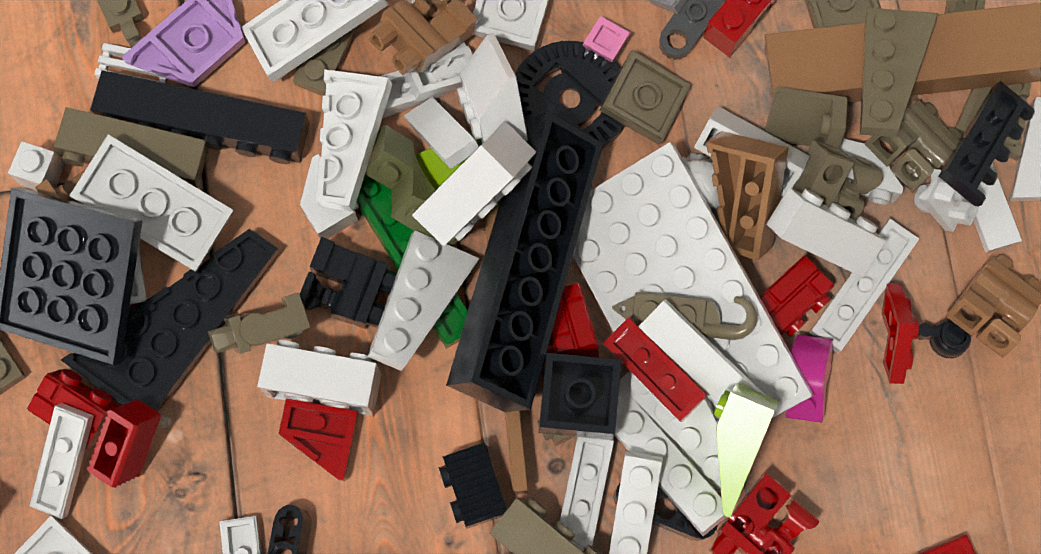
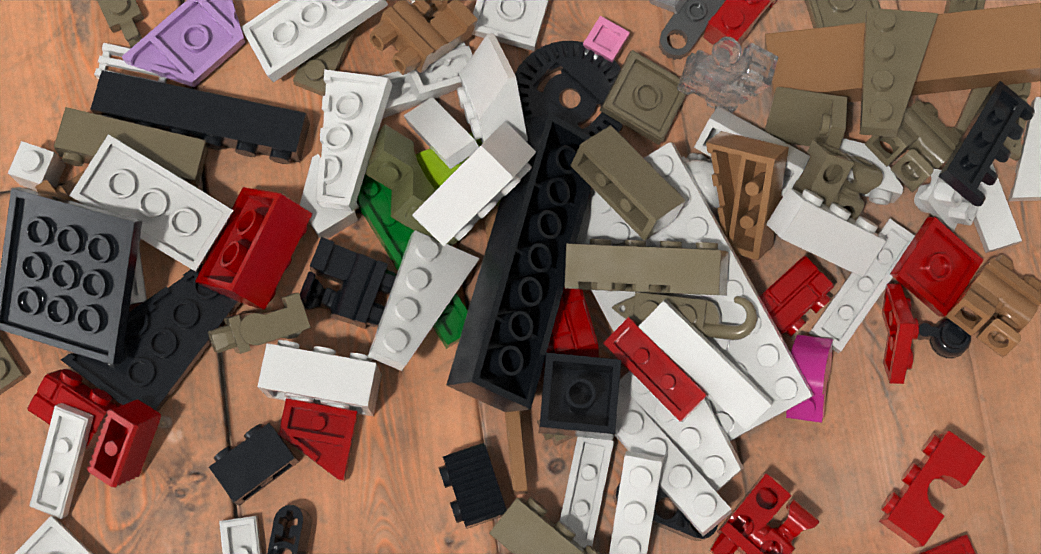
slope [714,383,779,518] -> none
none -> red slope [195,187,312,310]
none -> black brick [209,423,299,506]
none -> dark tan wedge [565,239,729,296]
none -> dark tan brick [571,125,686,241]
none -> clear hips [677,37,779,113]
none -> red arch [879,430,985,548]
none -> red plate [890,217,984,317]

